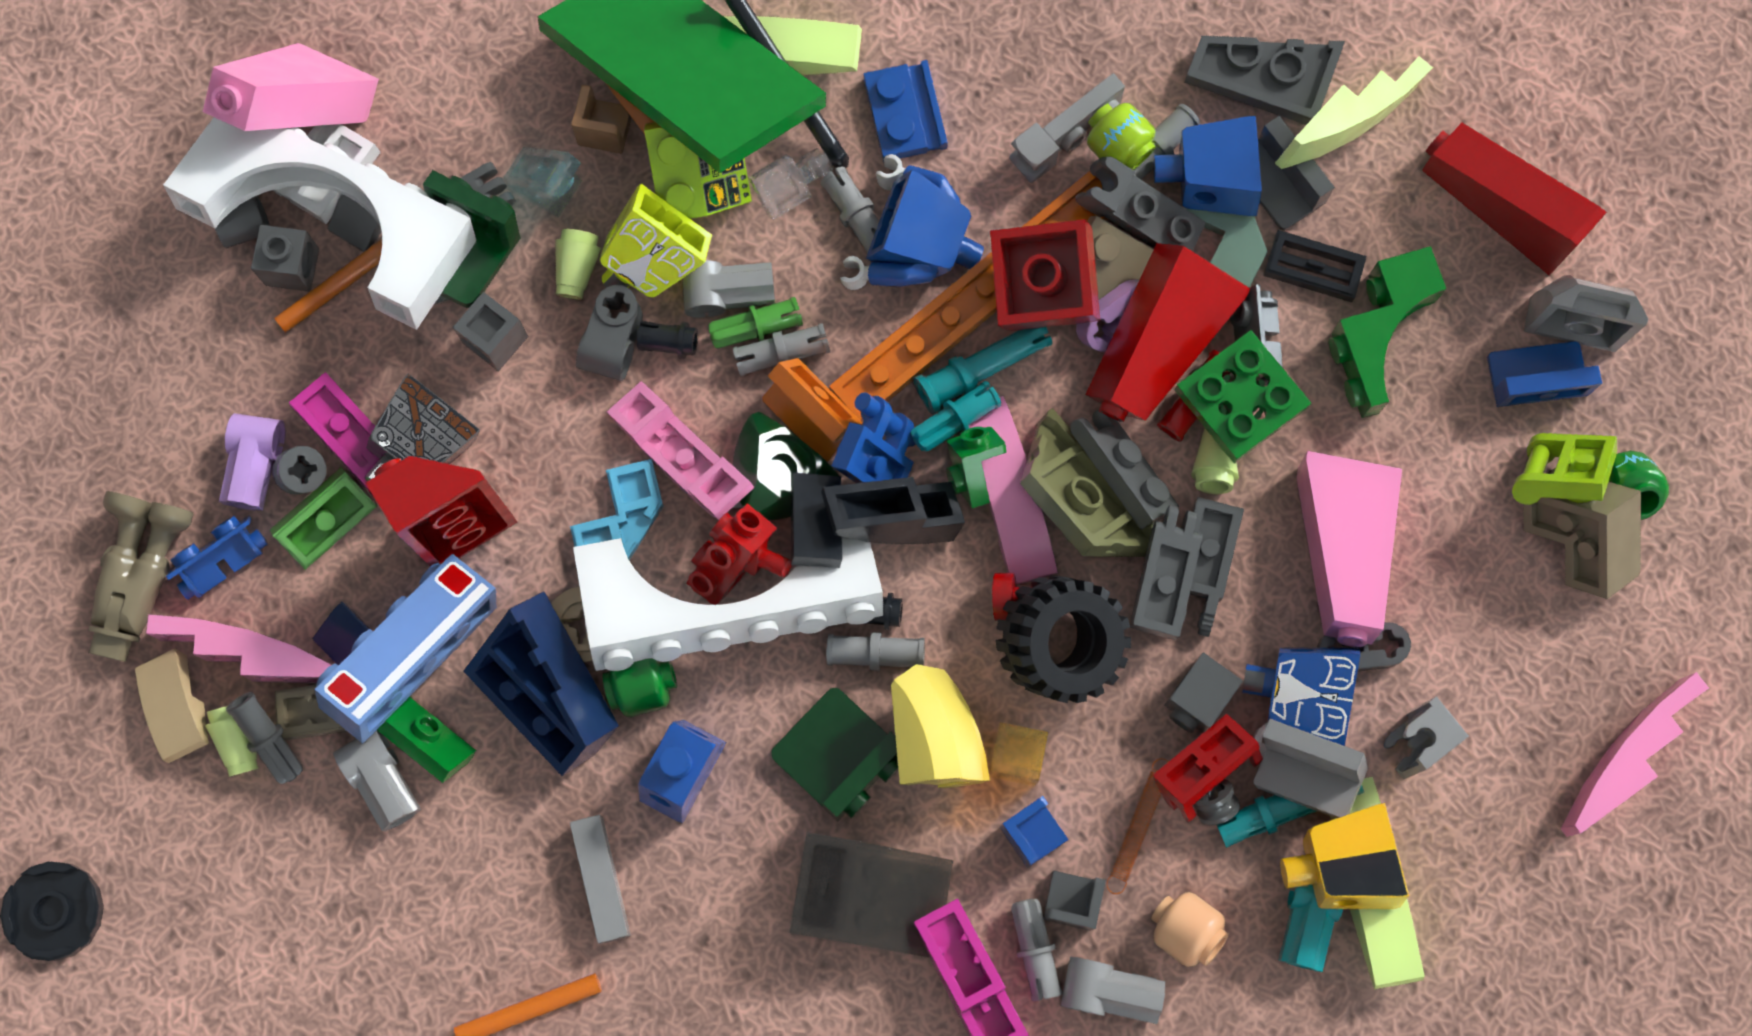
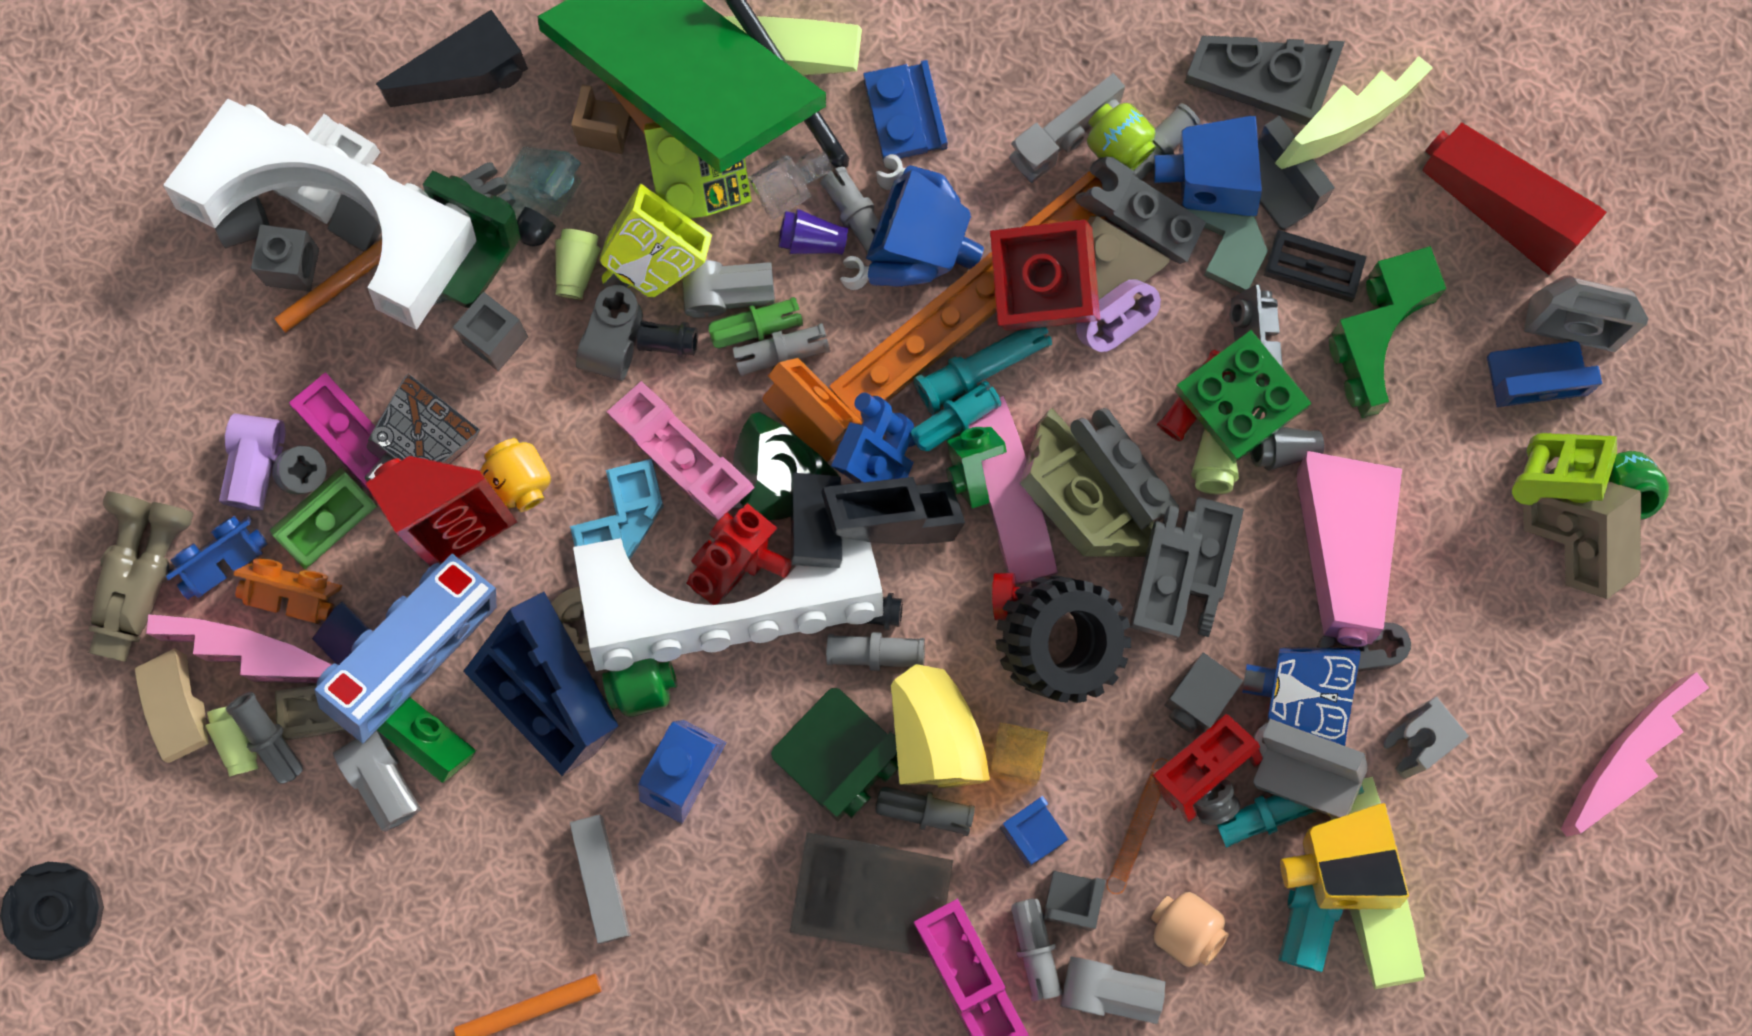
bright pink slope [203,43,379,131] -> none
red slope [1085,243,1251,422] -> none
none -> orange hinge [233,558,343,624]
none -> black slope [376,9,528,107]
none -> yellow head [480,438,551,512]
none -> black hinge [517,207,556,247]
none -> dark purple cone [778,209,848,255]
none -> dark grey axle [875,787,975,837]
none -> dark grey cone [1250,427,1324,471]

